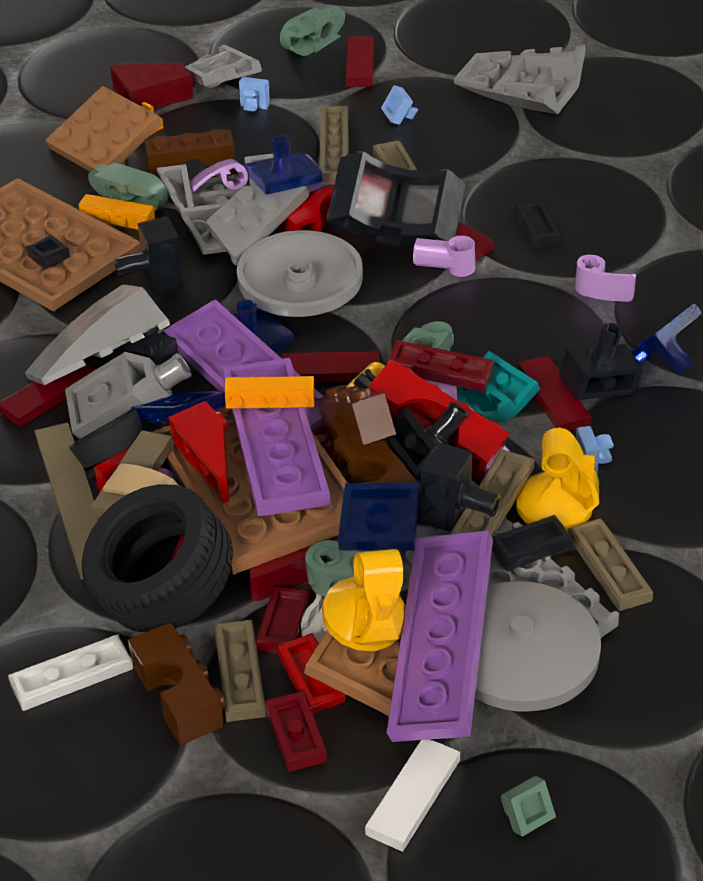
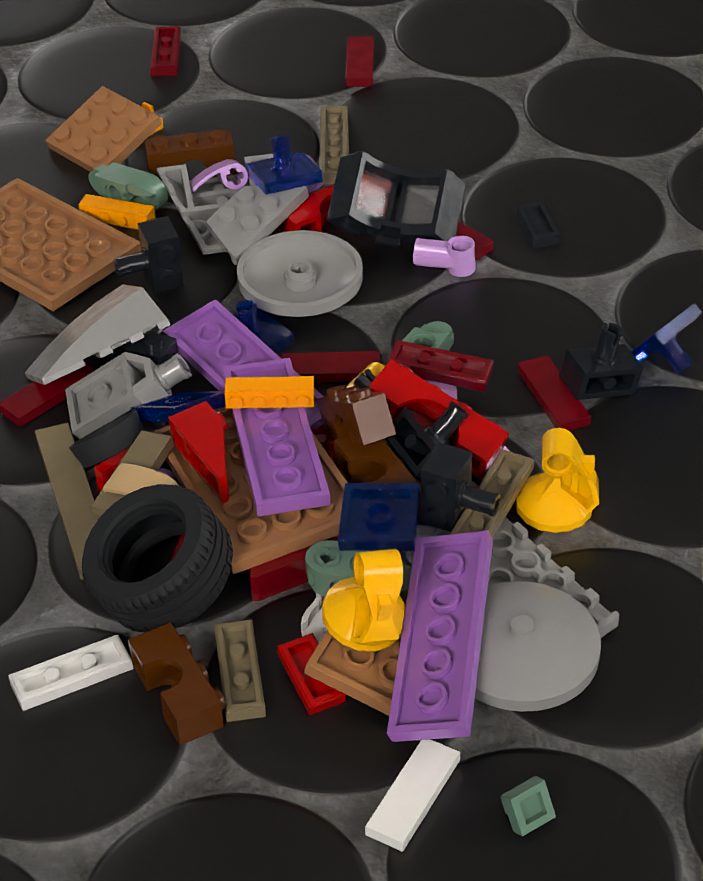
black tile [26,235,70,270] -> none
dark red slope [110,62,195,109] -> none
light grey wing [185,44,262,88] -> none
light blue tile [239,77,270,111] -> none
dark red tile [256,586,311,654] -> none
dark red plate [265,691,327,772] -> none
sand green piece [280,5,345,56] -> none
dark tan tile [373,140,418,171] -> none
light blue tile [381,85,418,125] -> none
light grey wedge [454,45,585,114] -> none
teal slope [457,351,540,422] -> none
black tile [492,515,573,571] -> none
dark tan tile [568,518,654,612] -> none
lavender panel [575,255,636,302] -> none
light blue tile [576,426,614,474] -> none
none -> dark red tile [150,26,181,76]

